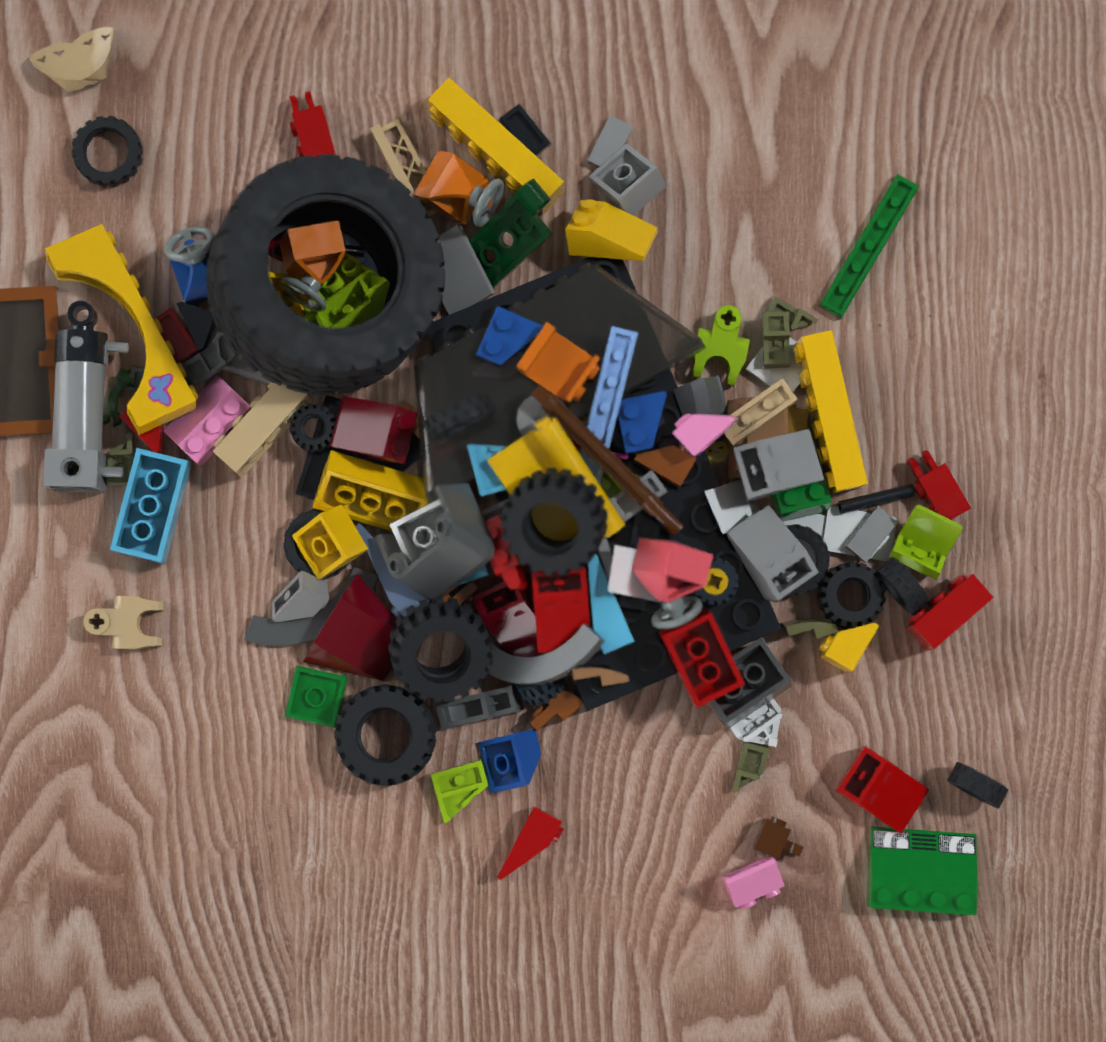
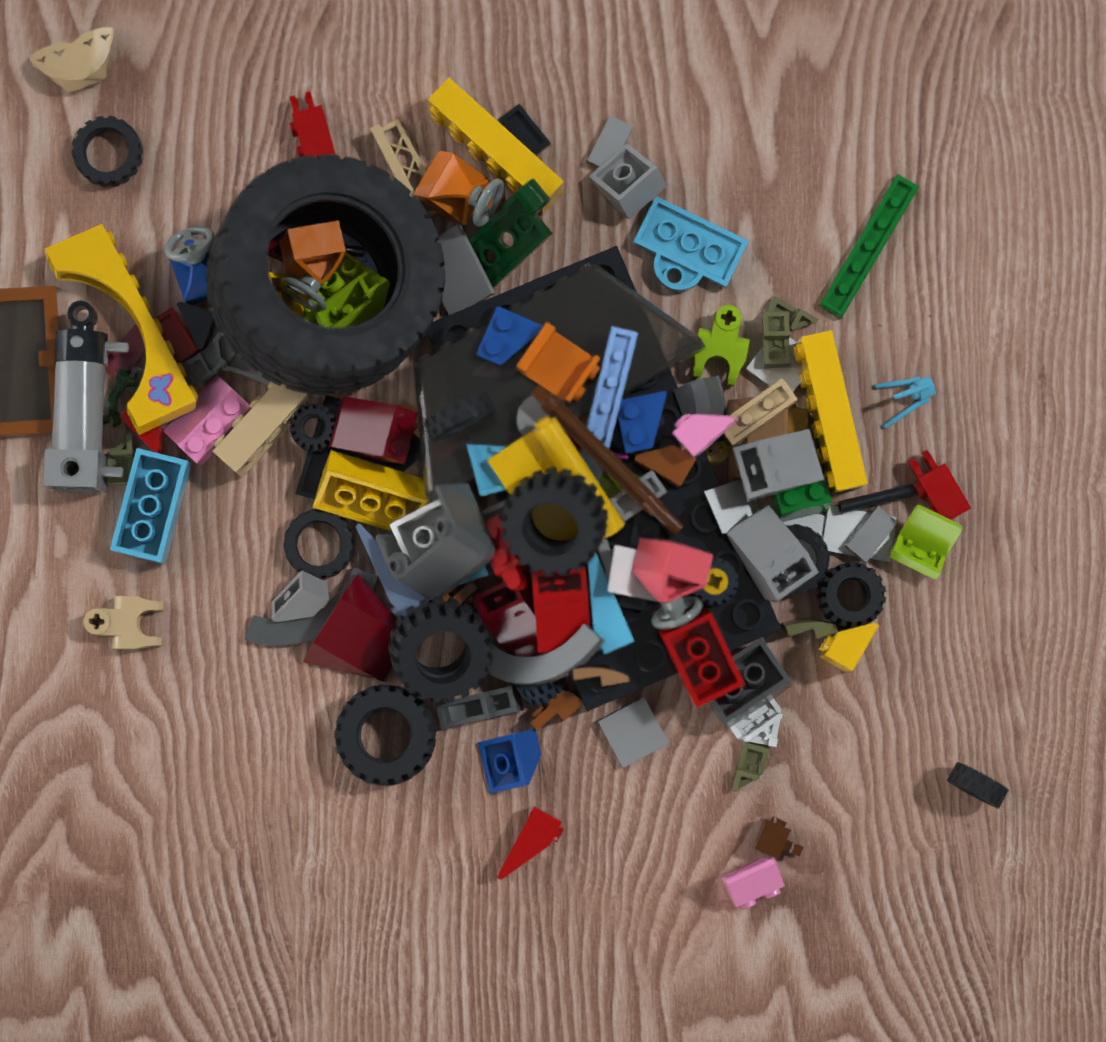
green tile [284,665,348,728] -> none
yellow slope [292,504,368,580] -> none
lime wing [430,759,488,823] -> none
yellow slope [565,199,658,261] -> none
red slope [834,746,929,834] -> none
green slope [866,826,978,915] -> none
black tyre [876,557,929,615] -> none
red brick [906,574,994,651] -> none
none -> clear pink tile [108,324,146,378]
none -> light grey tile [598,697,669,768]
none -> medium azure plate [633,196,749,291]
none -> medium azure plant [874,376,936,429]

